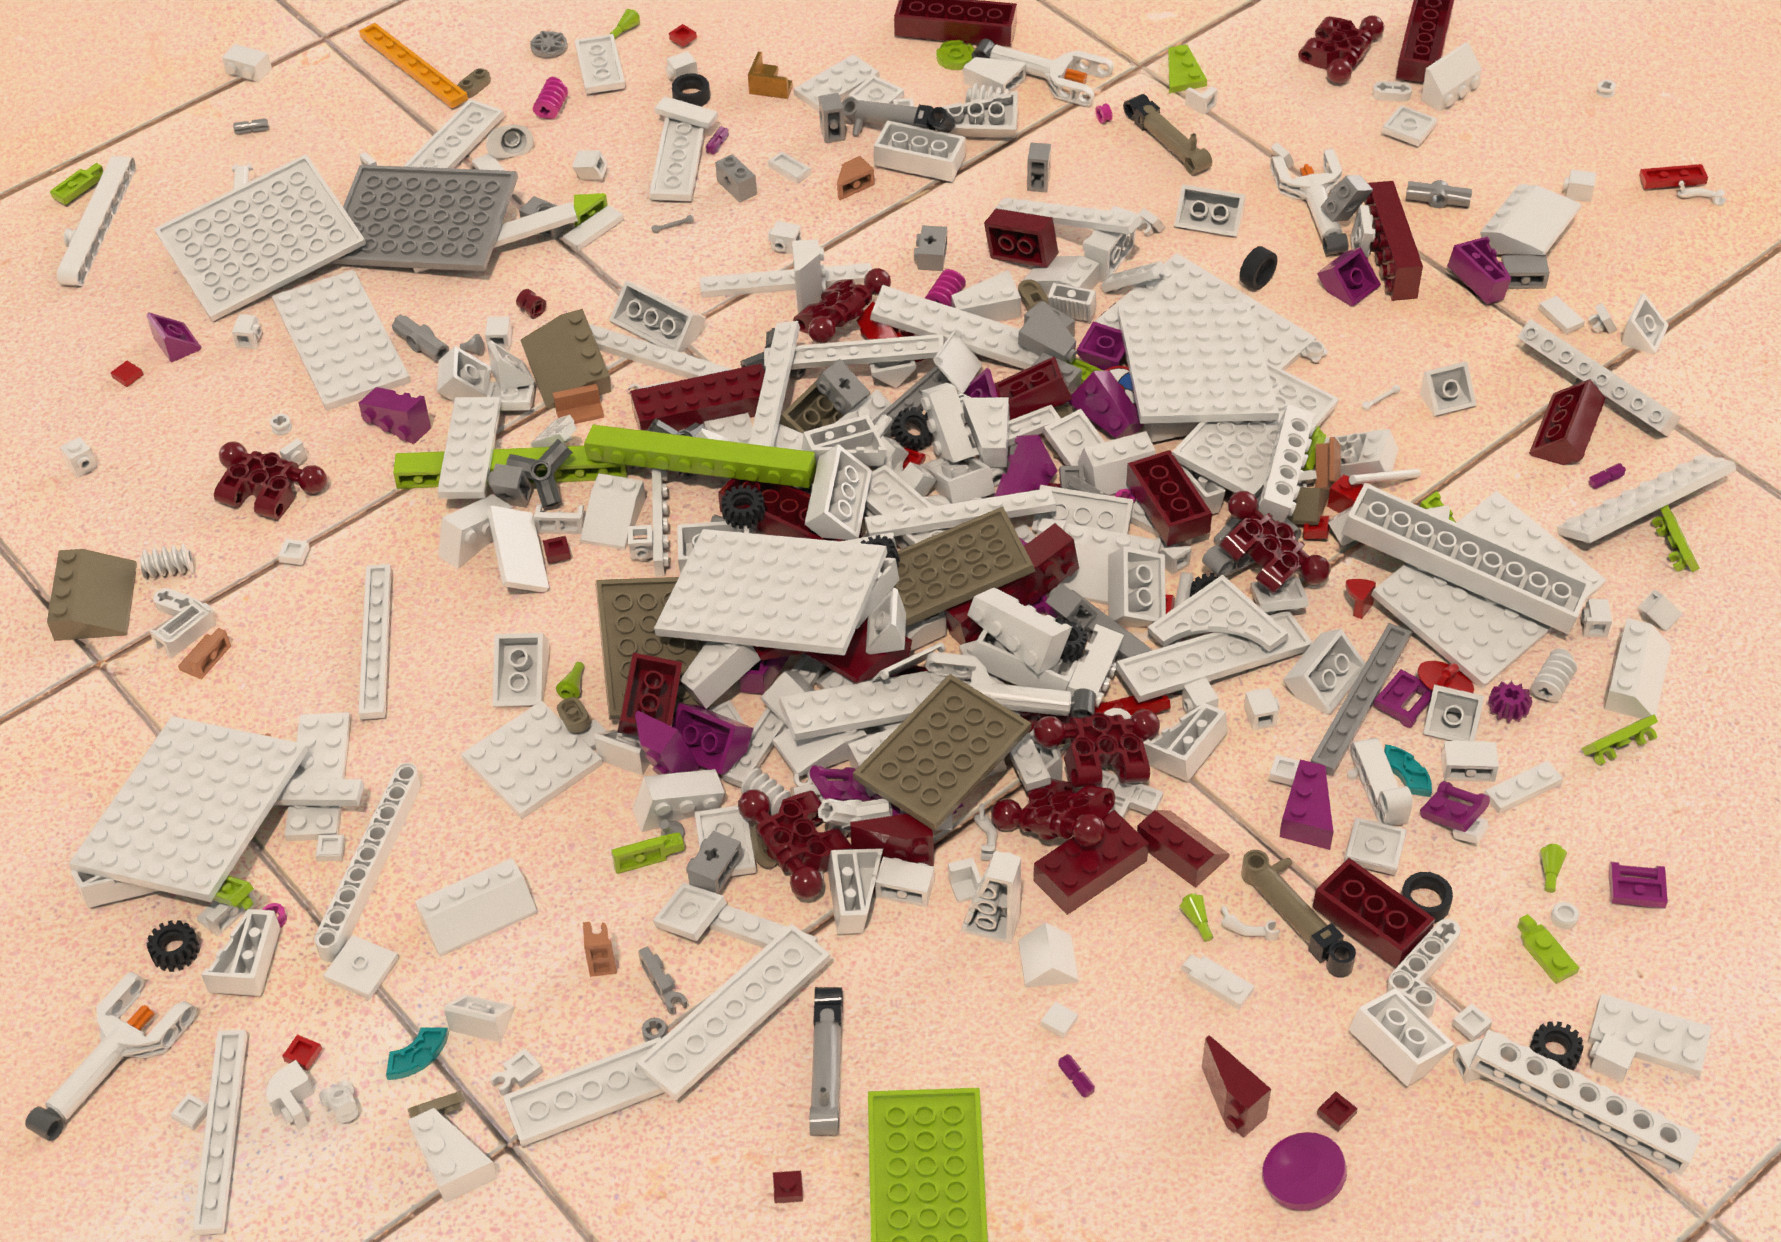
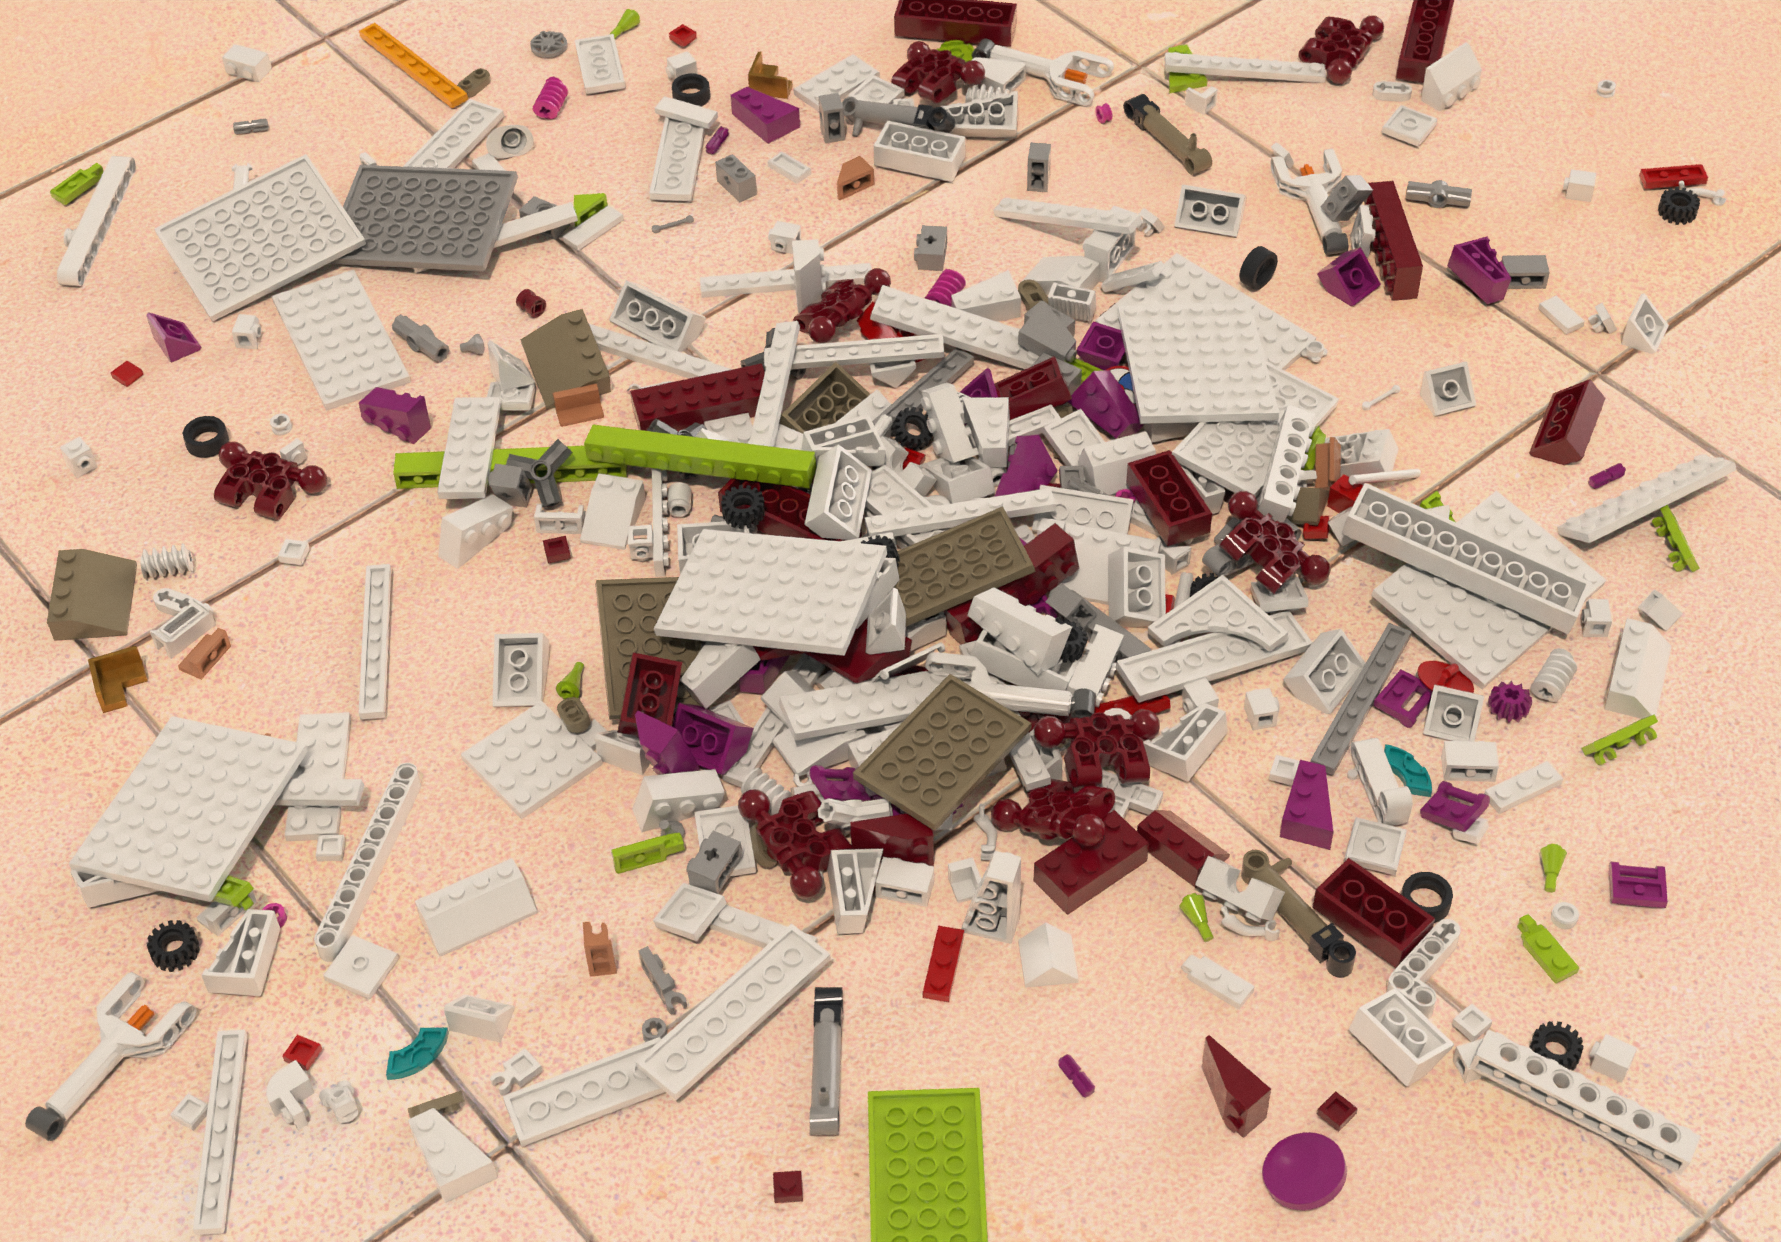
white slope [437,346,491,401] -> none
white brick [485,316,512,351] -> none
white tile [487,505,549,593] -> none
white plate [530,415,577,447] -> none
white brick [572,150,608,180] -> none
light grey brick [814,359,870,415] -> none
white piece [934,328,983,394] -> none
dark red brick [984,208,1059,268] -> none
white tile [1040,1001,1079,1039] -> none
red tile [1345,579,1376,619] -> none
white slope [1480,184,1582,255] -> none
white brick [1517,319,1681,437] -> none
white plate [1588,993,1712,1077] -> none
none -> pearl gold panel [88,646,148,713]
none -> black tyre [182,416,229,458]
none -> white brick [667,482,692,517]
none -> magenta wedge [730,87,800,144]
none -> dark red connector [891,41,985,103]
none -> red plate [922,925,965,1002]
none -> white plate [1164,52,1326,83]
none -> white arch [1195,856,1285,922]
none -> black tyre [1658,187,1700,225]

